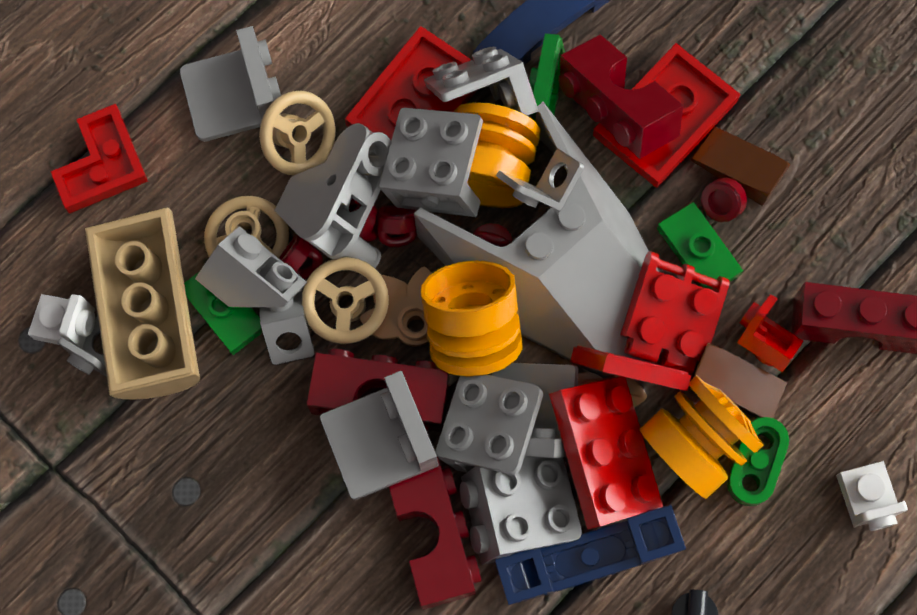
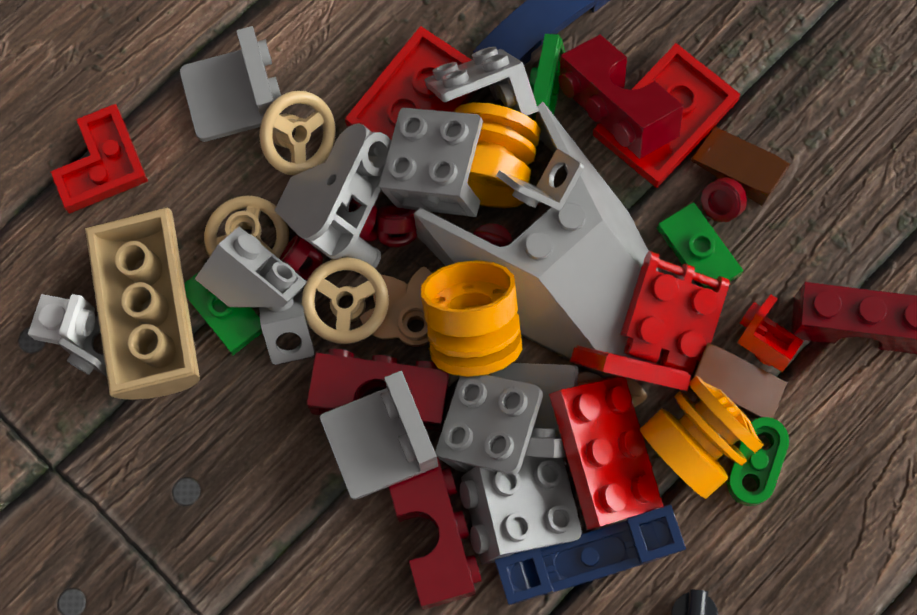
white bracket [836,461,908,531] -> none

